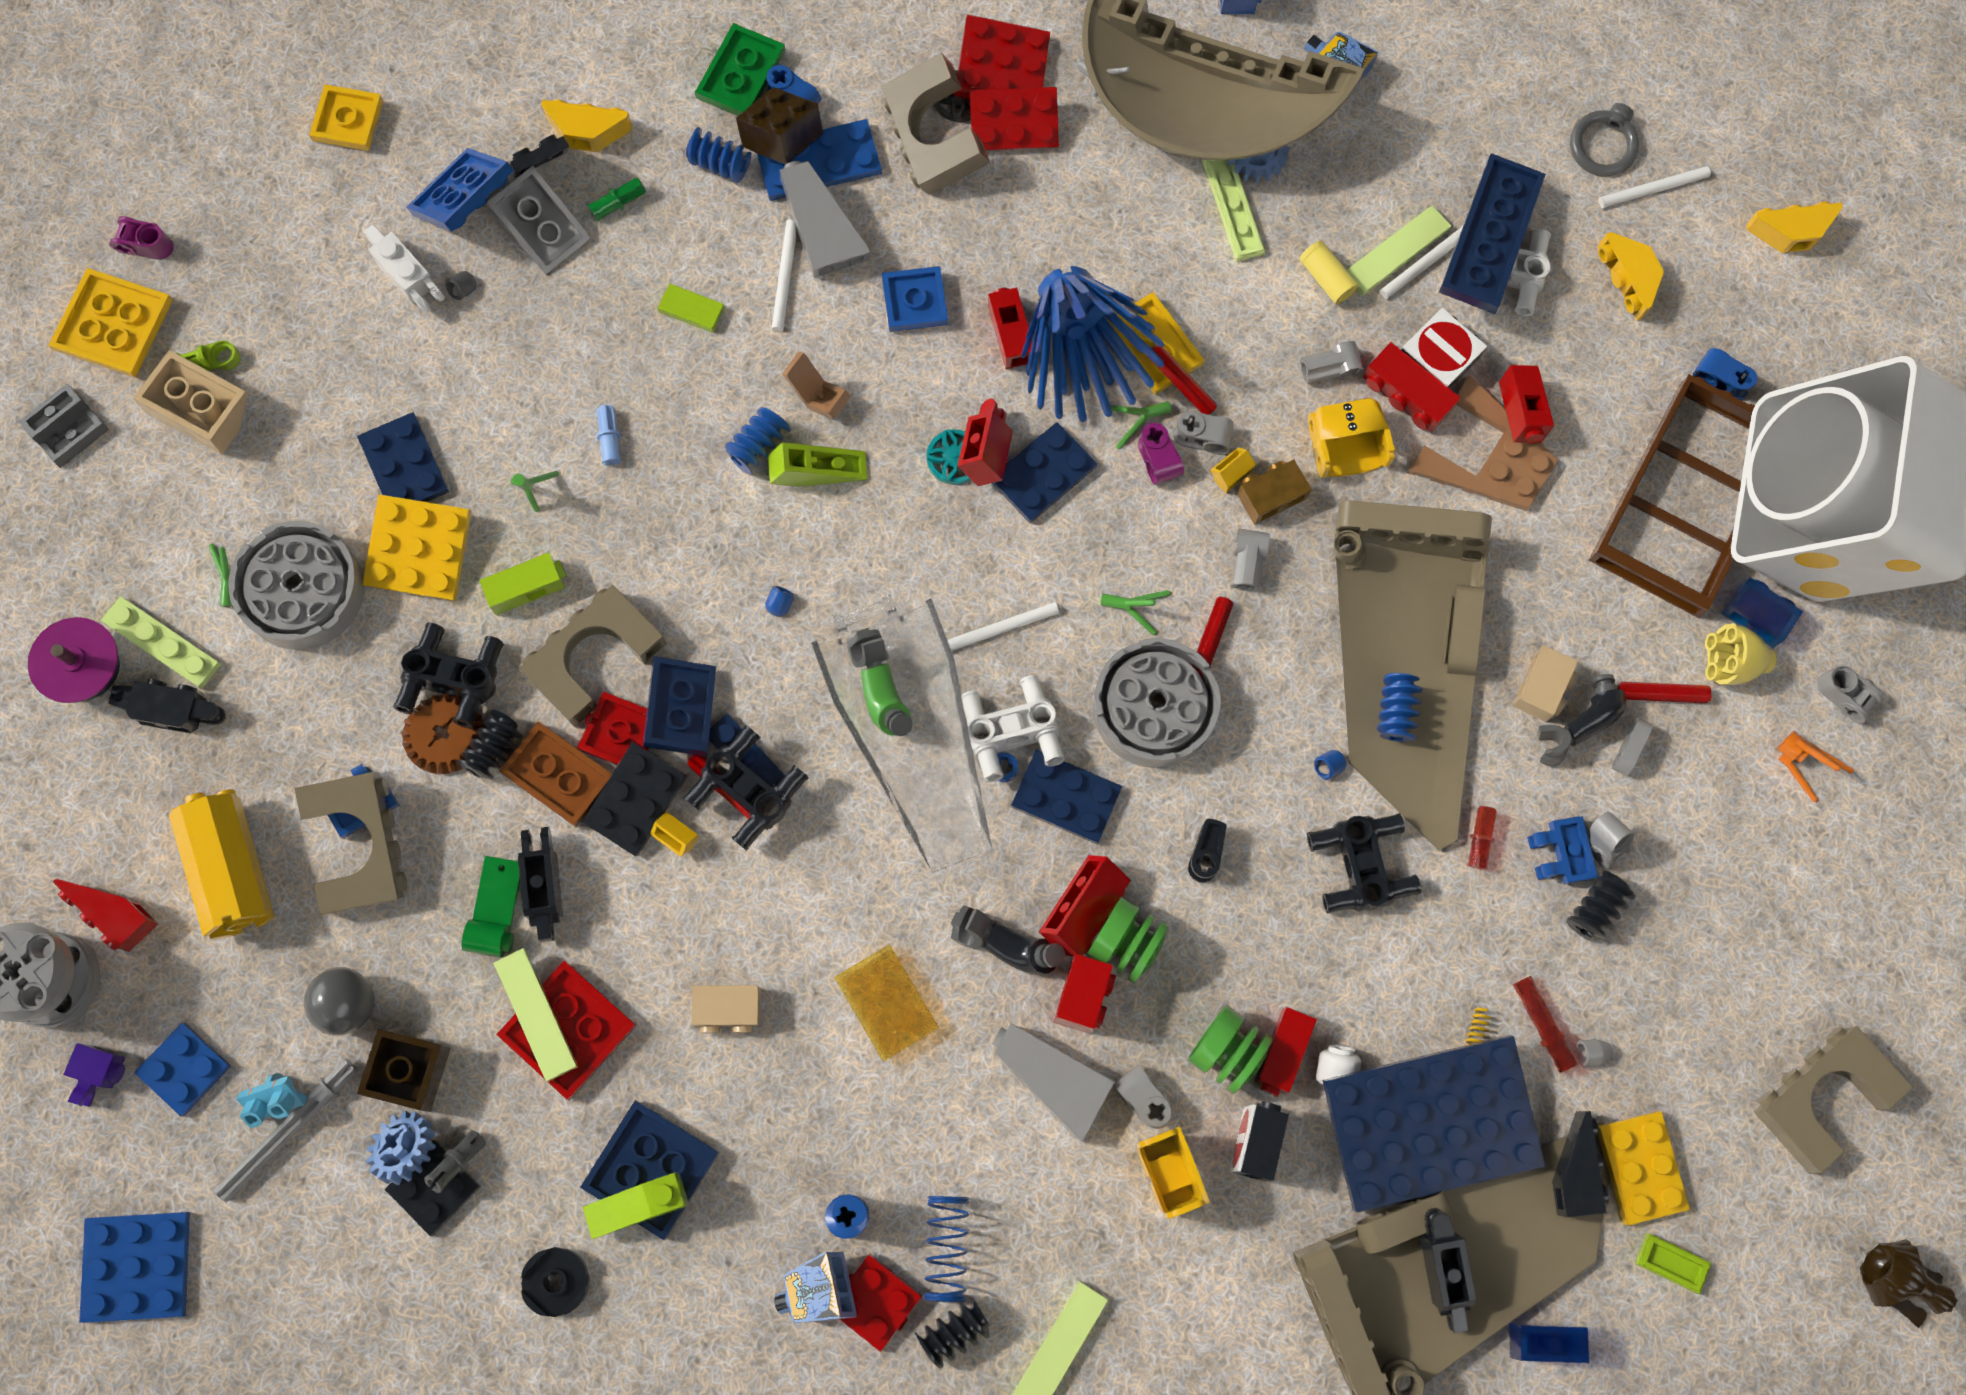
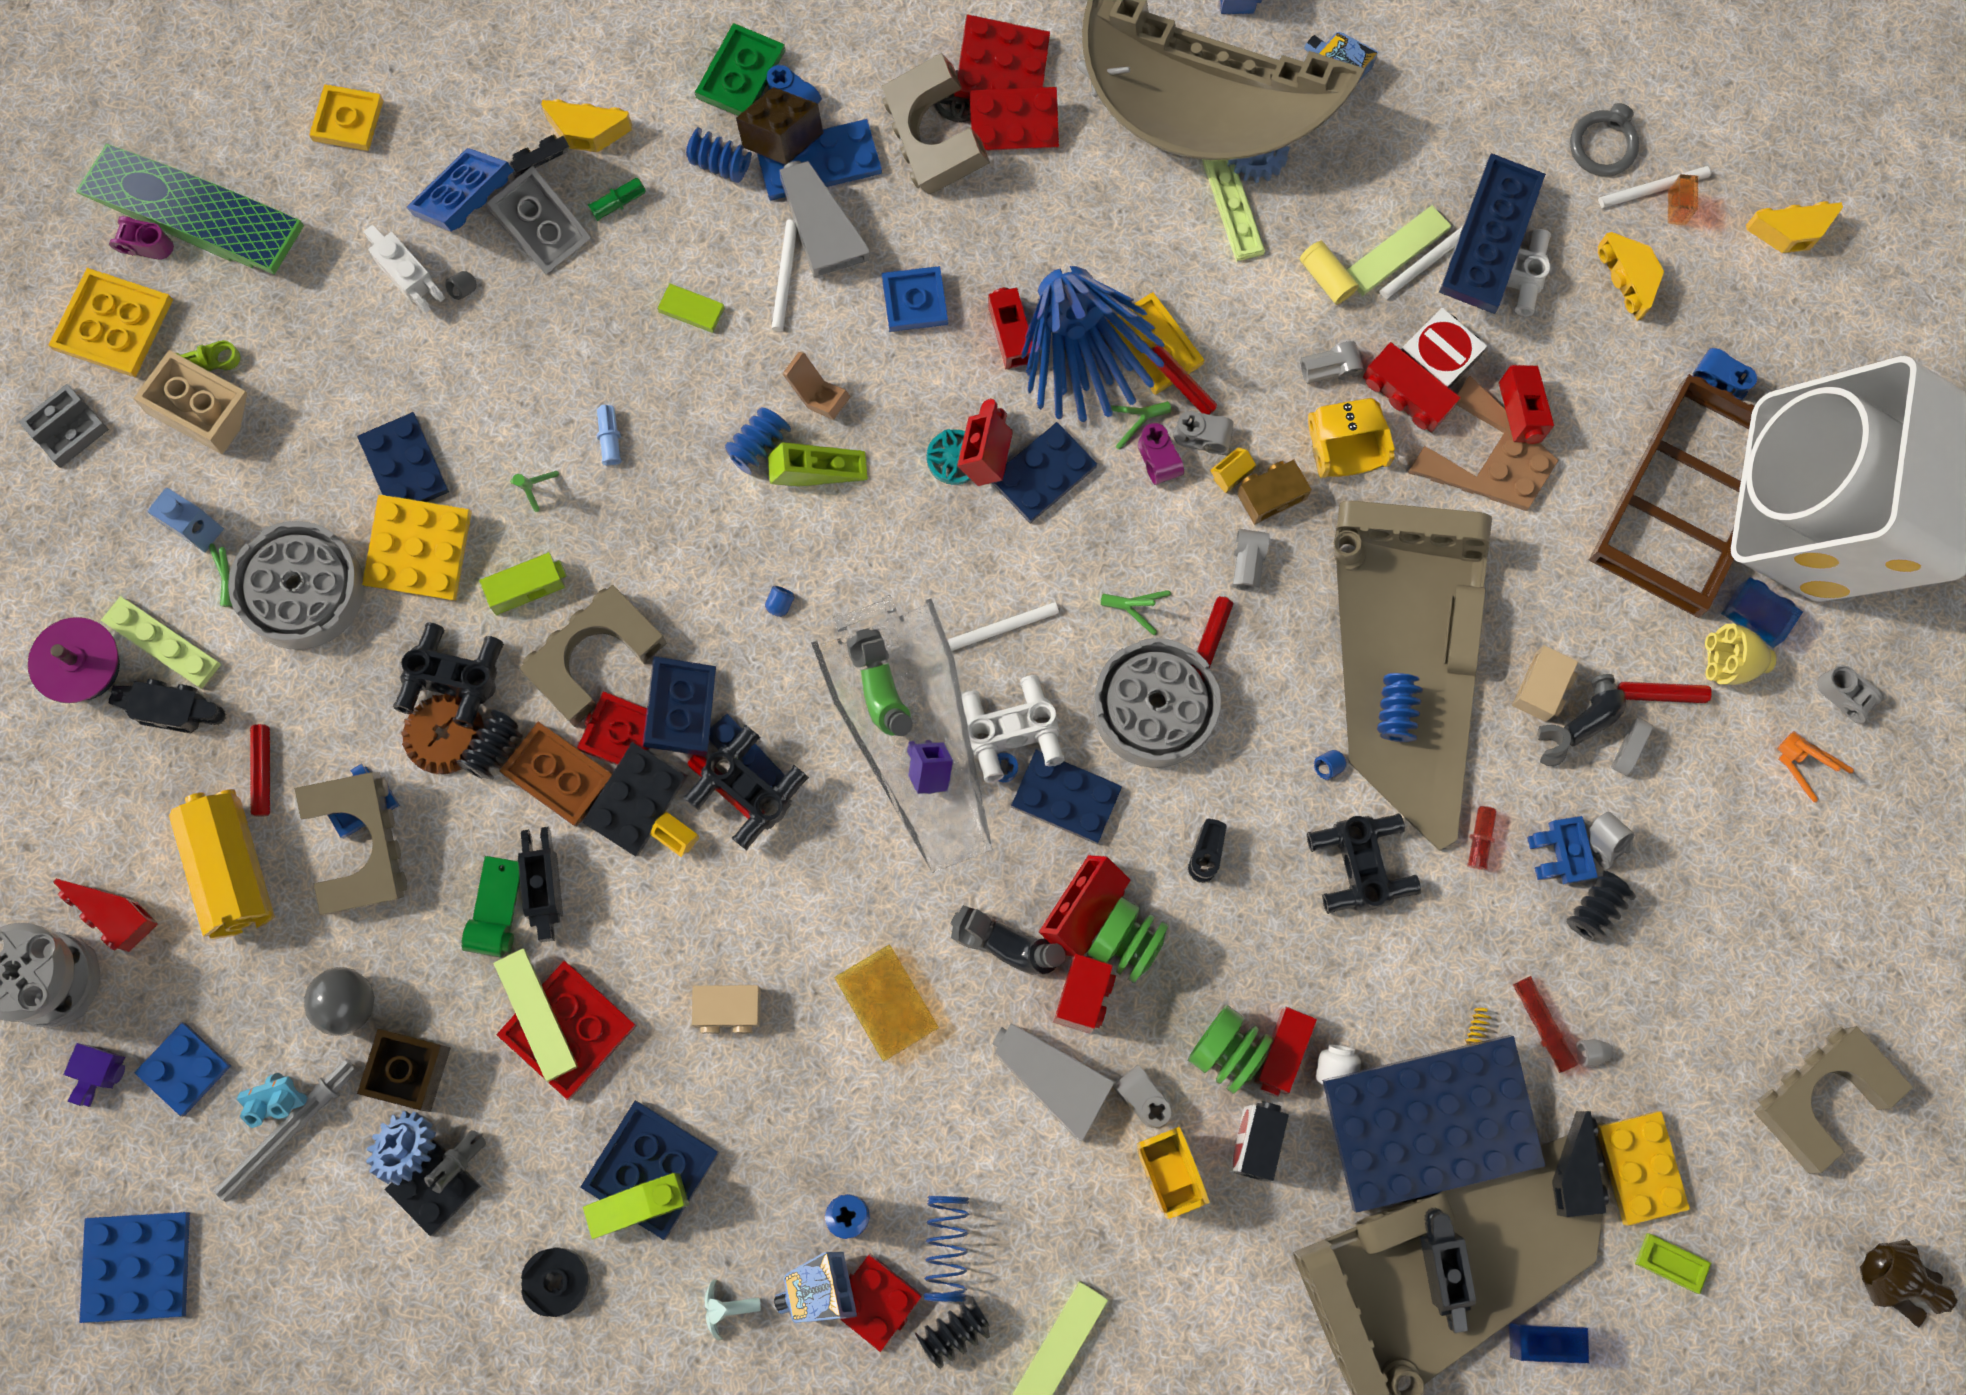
none -> slope [76,144,304,275]
none -> medium blue torso [148,488,224,553]
none -> red axle [250,724,270,817]
none -> light aqua plant [705,1279,761,1340]
none -> dark purple brick [907,740,953,794]
none -> clear orange piece [1668,174,1698,225]

